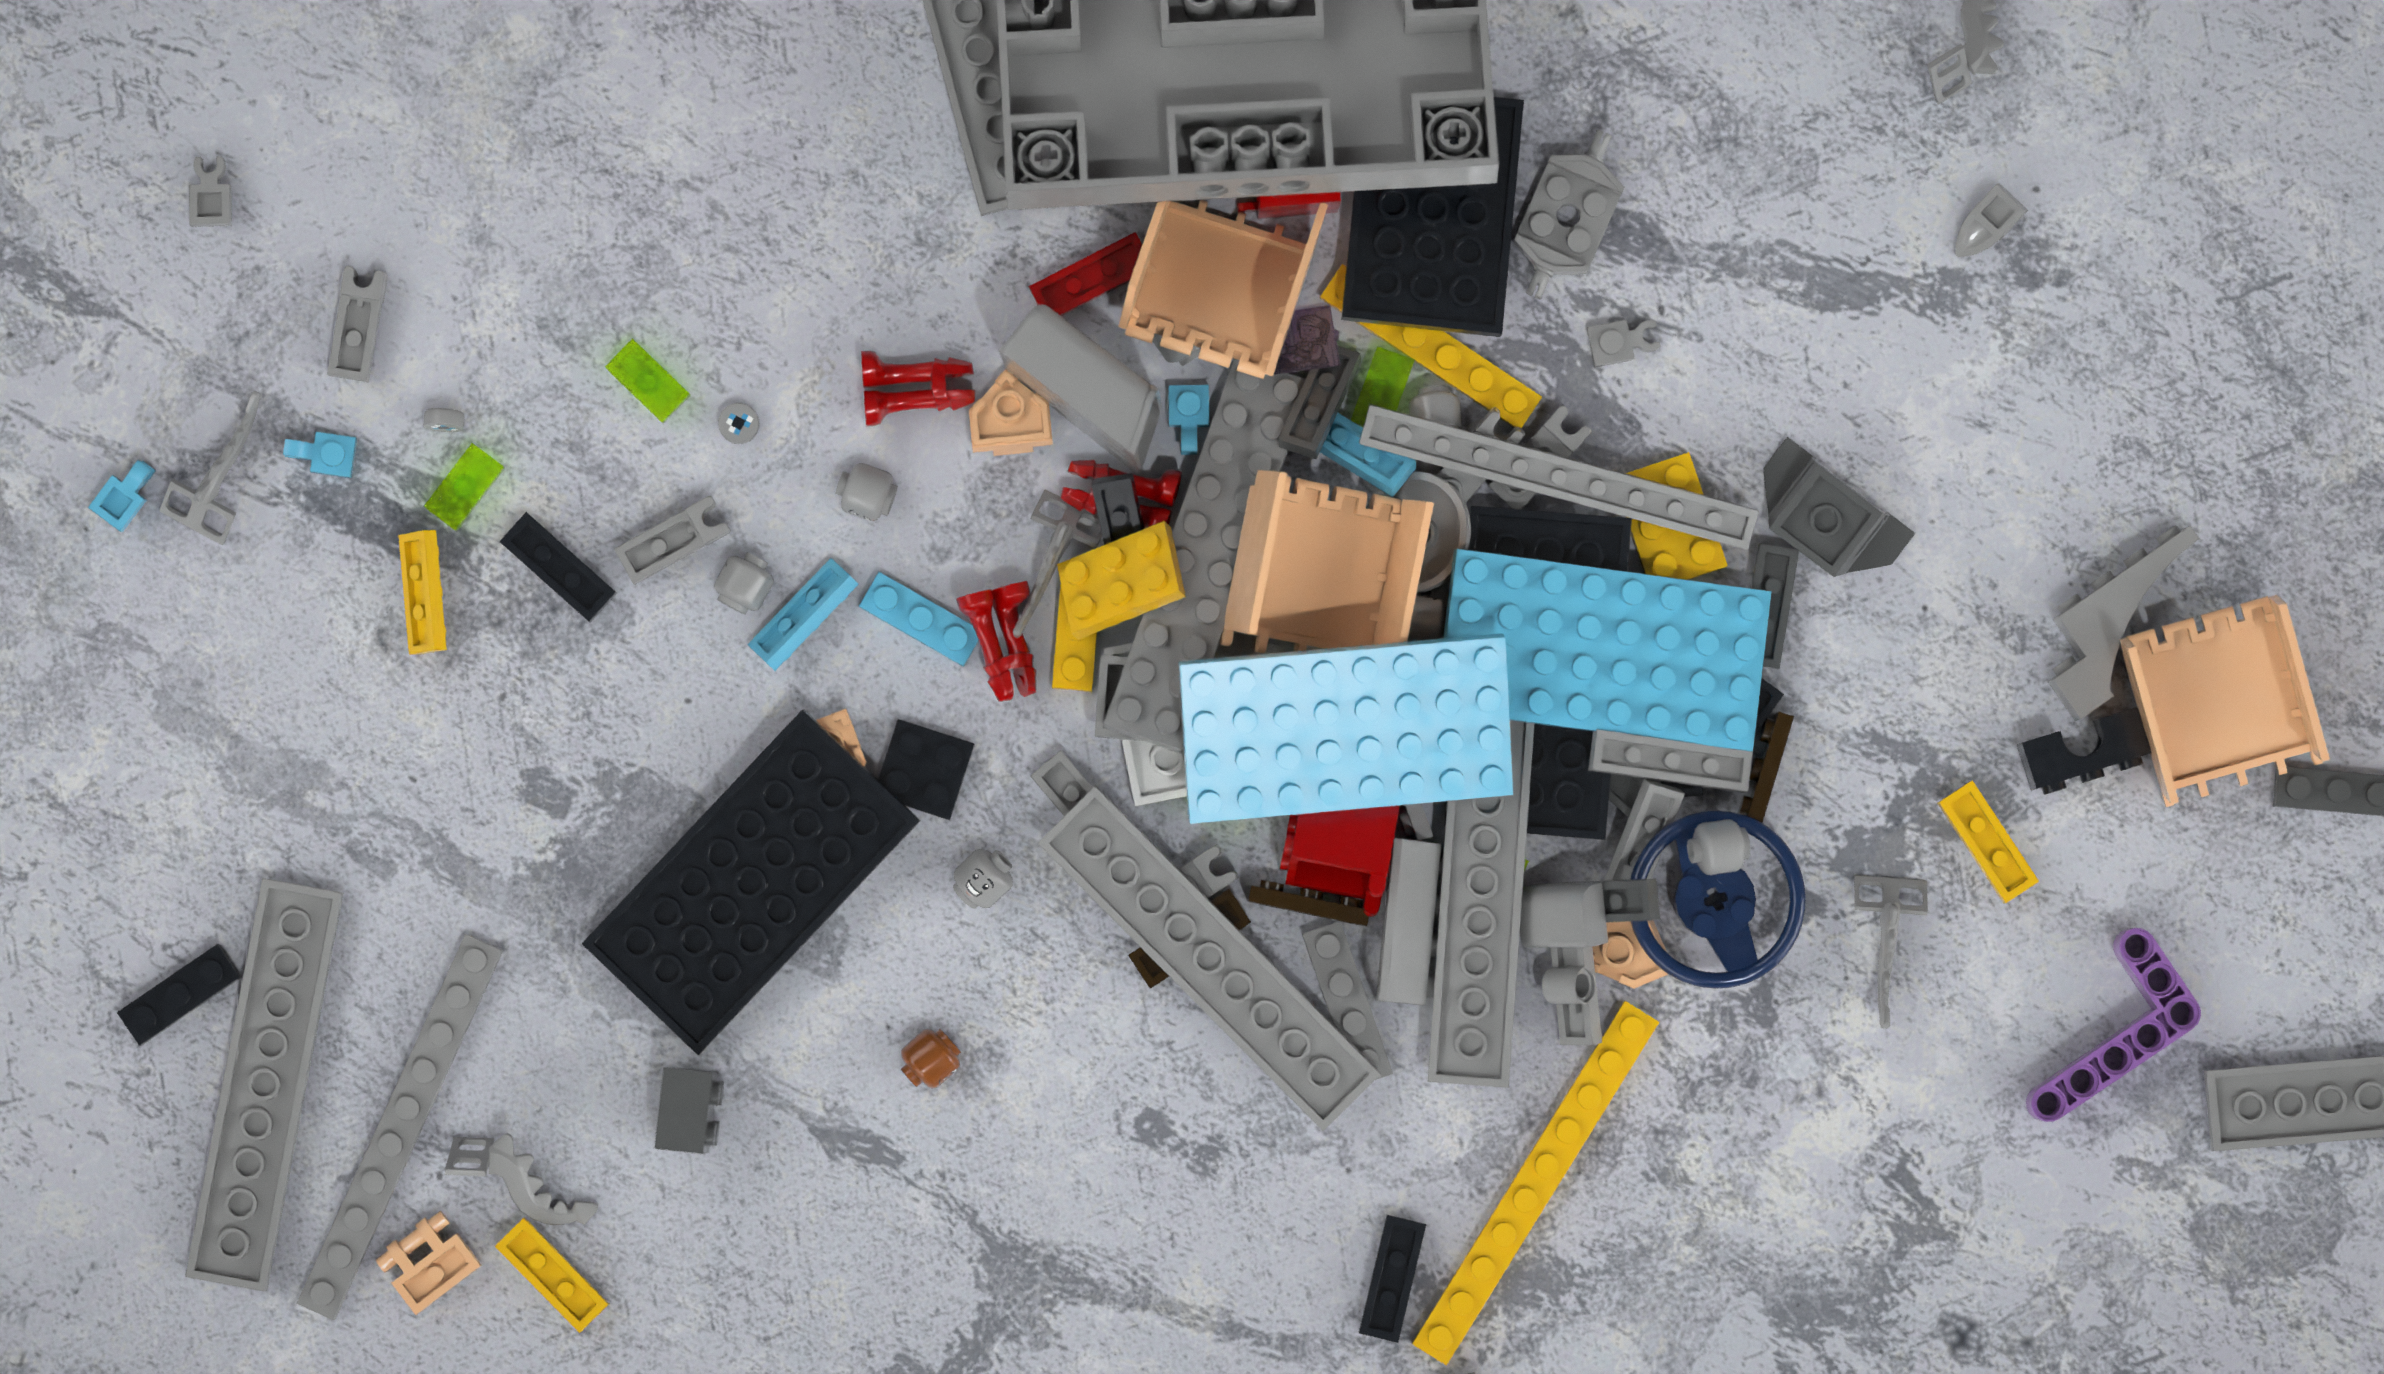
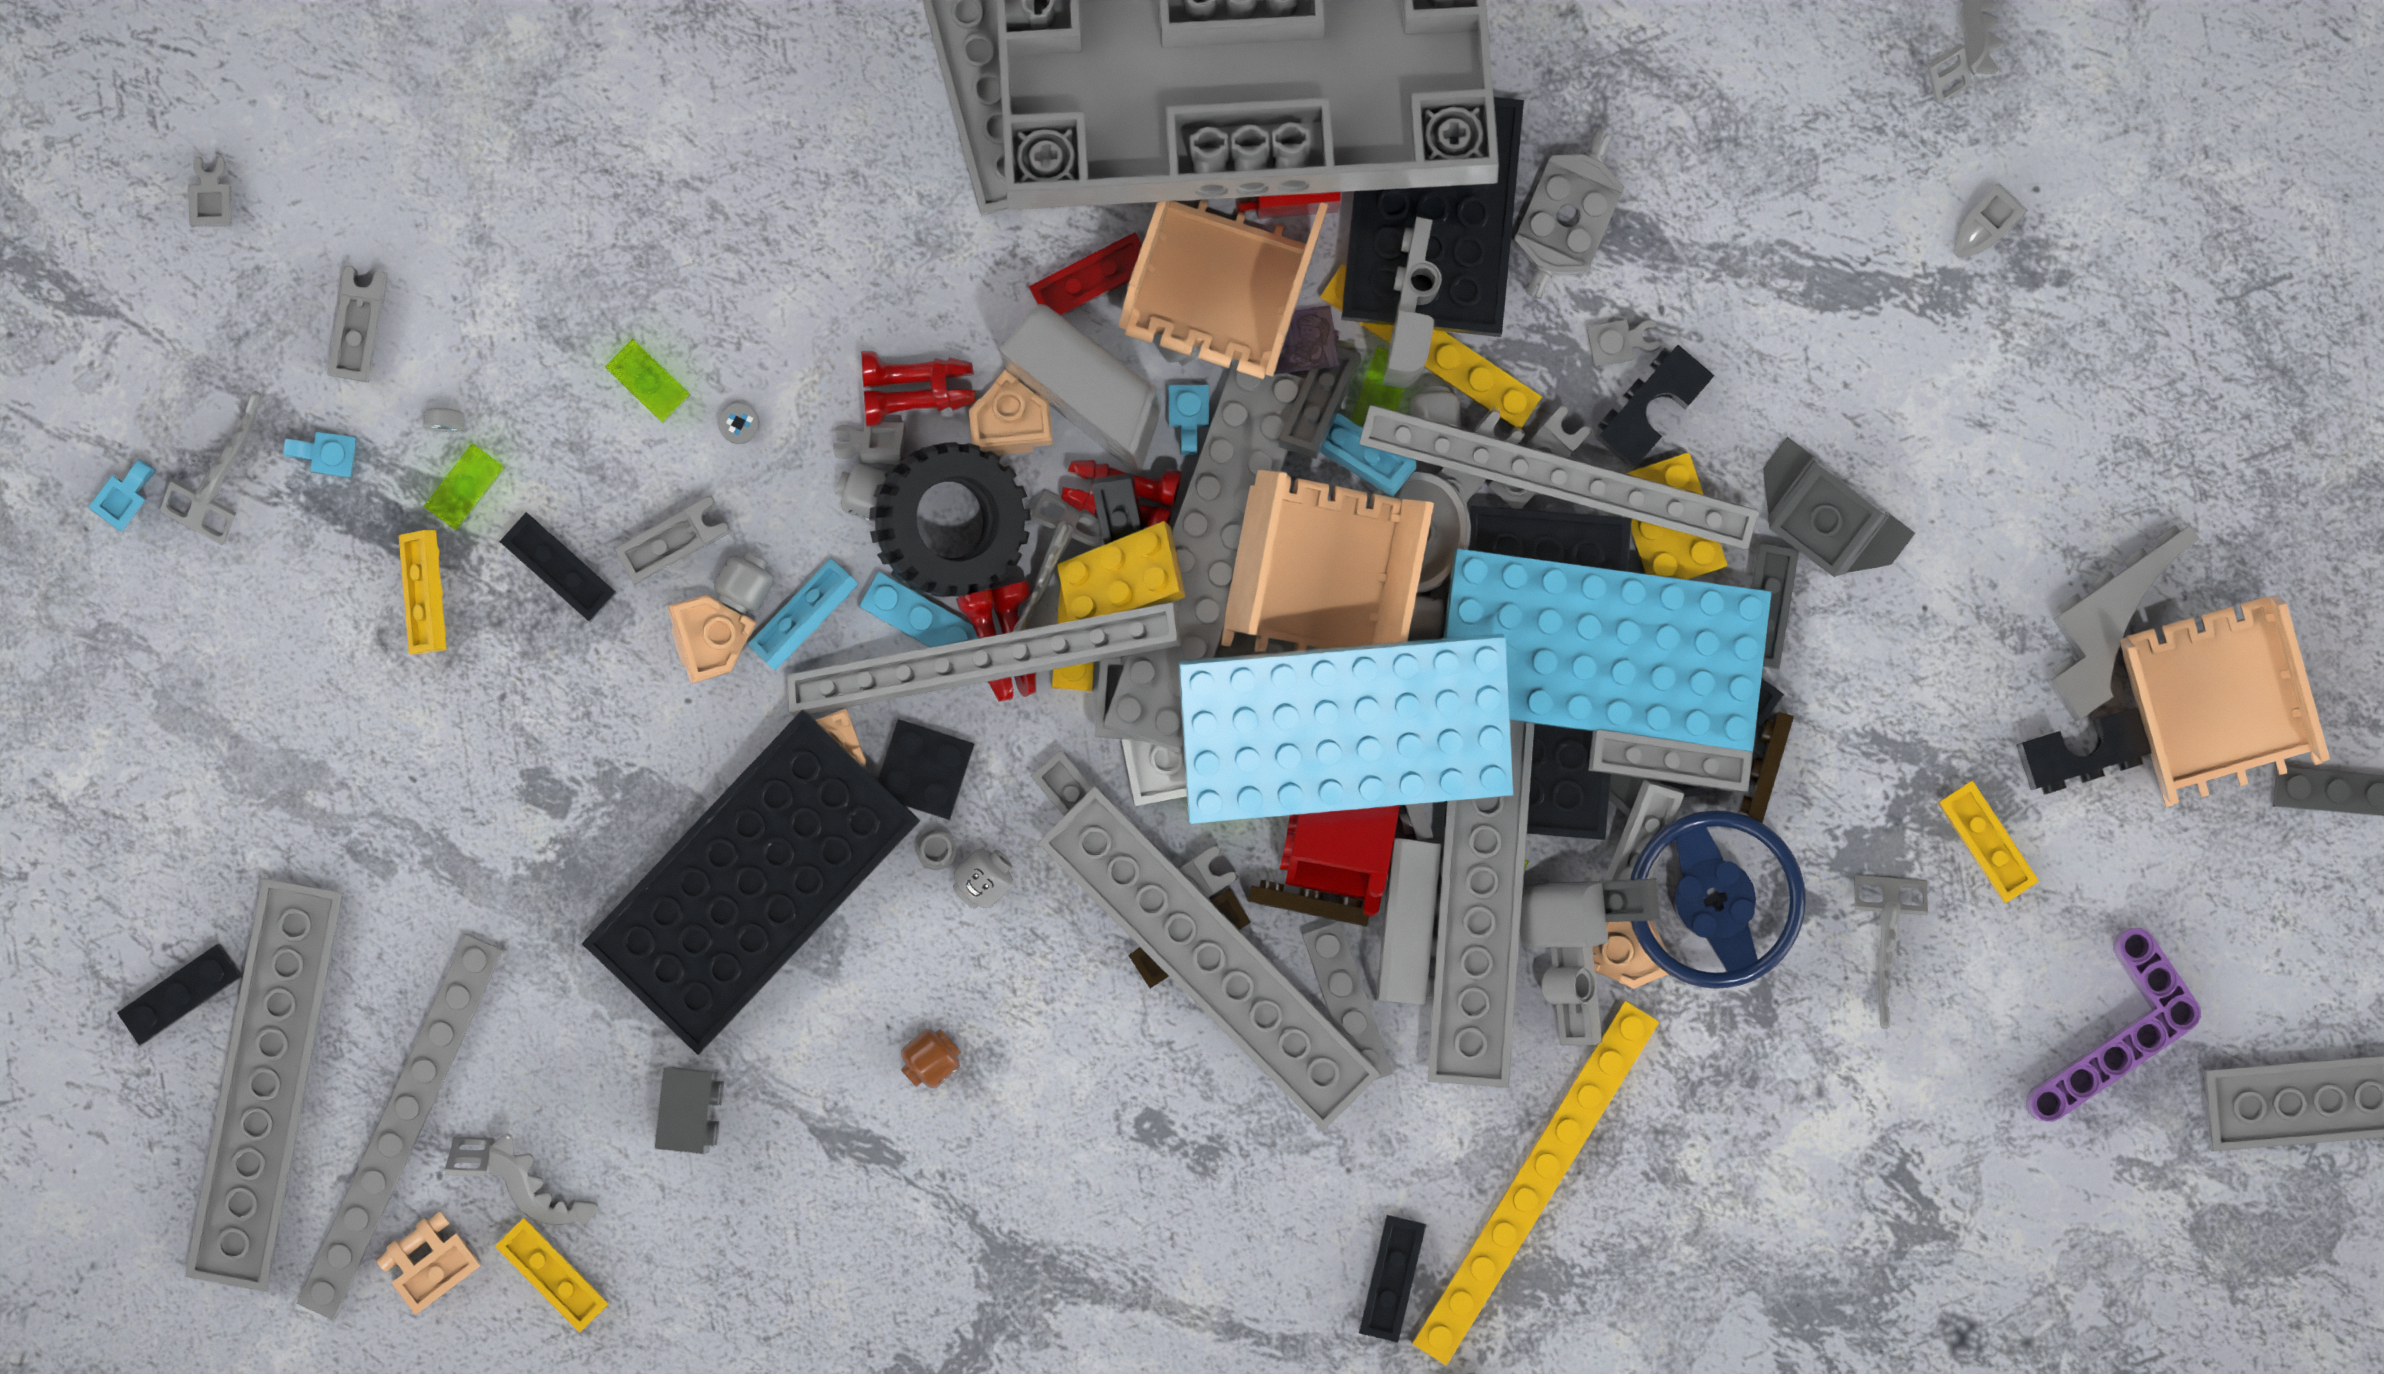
light grey head [1687,819,1750,875] -> none
none -> light nougat plate [667,595,757,684]
none -> light grey plate [786,602,1181,717]
none -> light grey plate [833,422,906,464]
none -> black tyre [869,442,1031,597]
none -> light grey plate [916,830,957,870]
none -> light grey plate [1382,217,1441,388]
none -> black arch [1597,345,1715,470]

